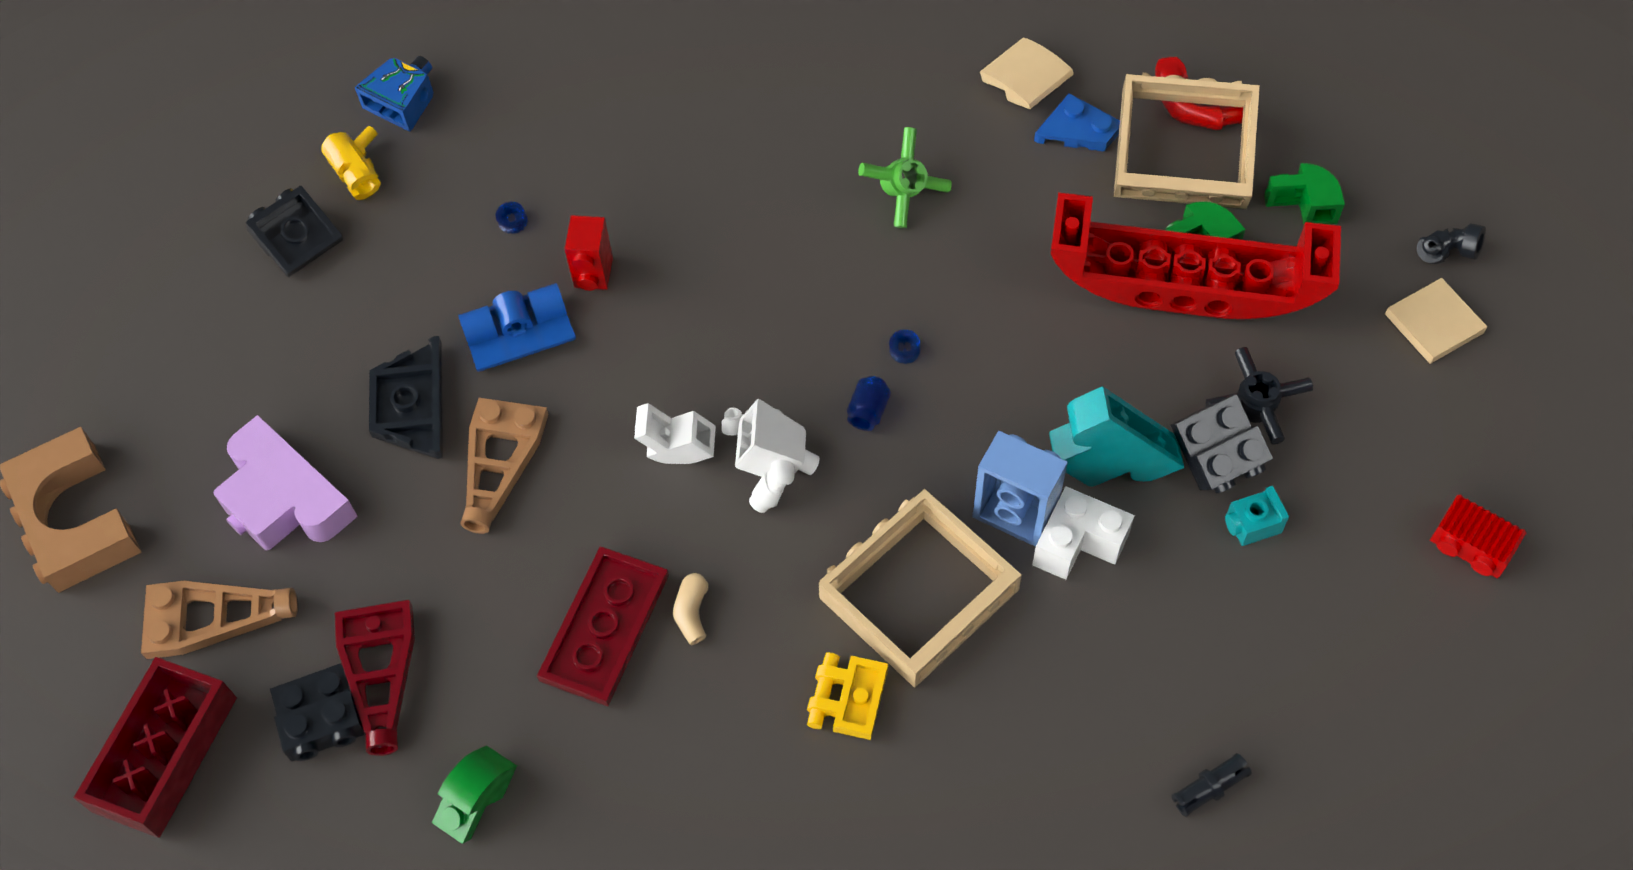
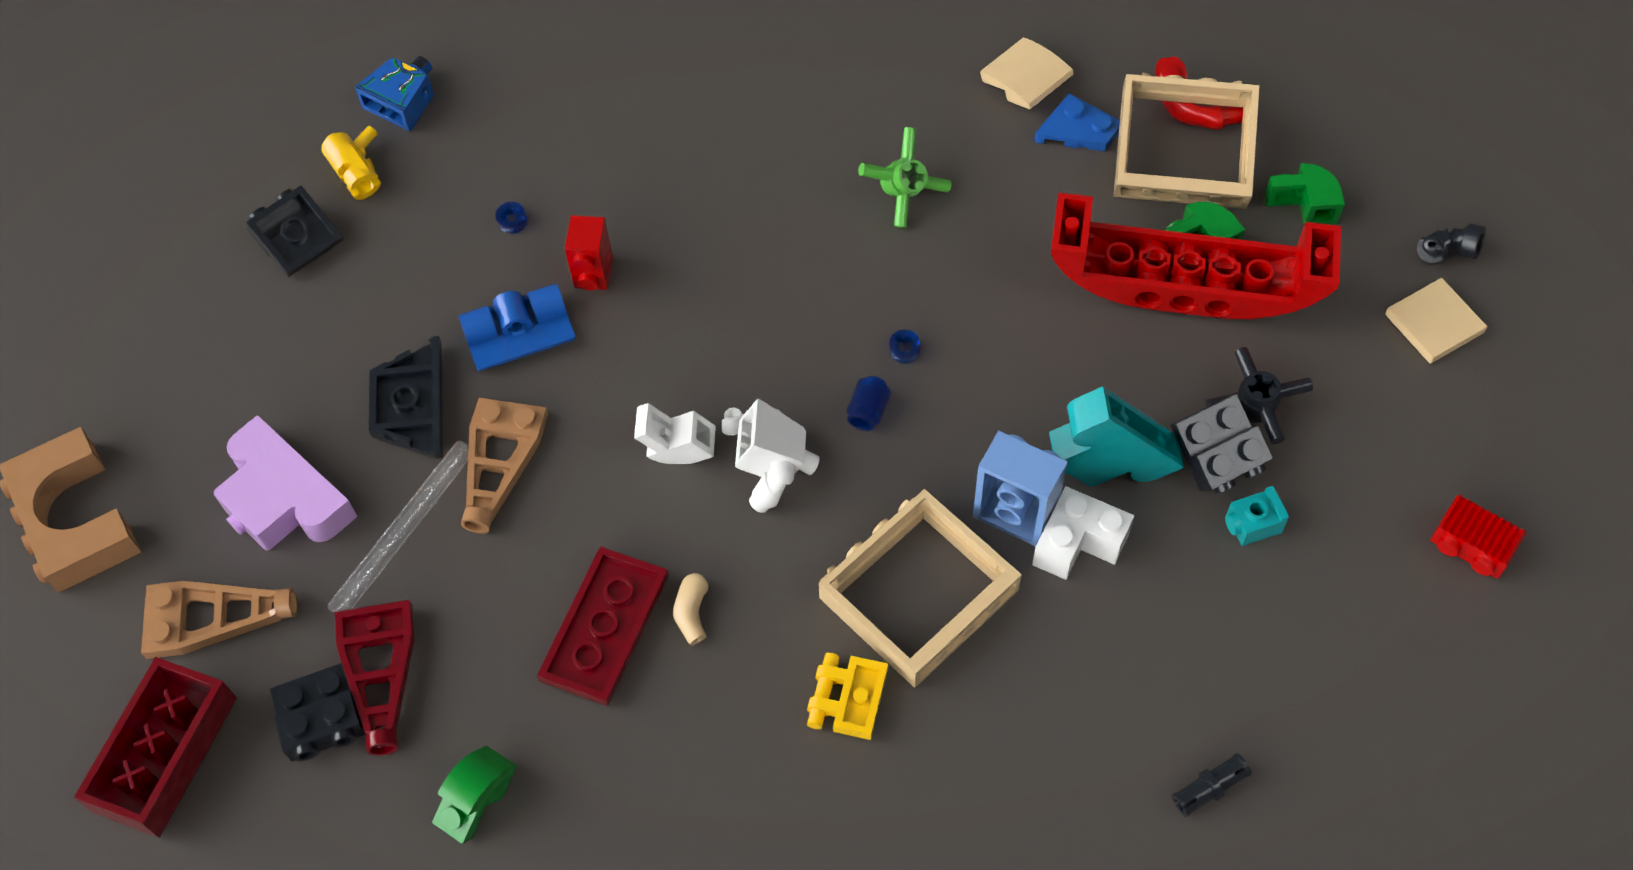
none -> clear axle [327,441,470,615]

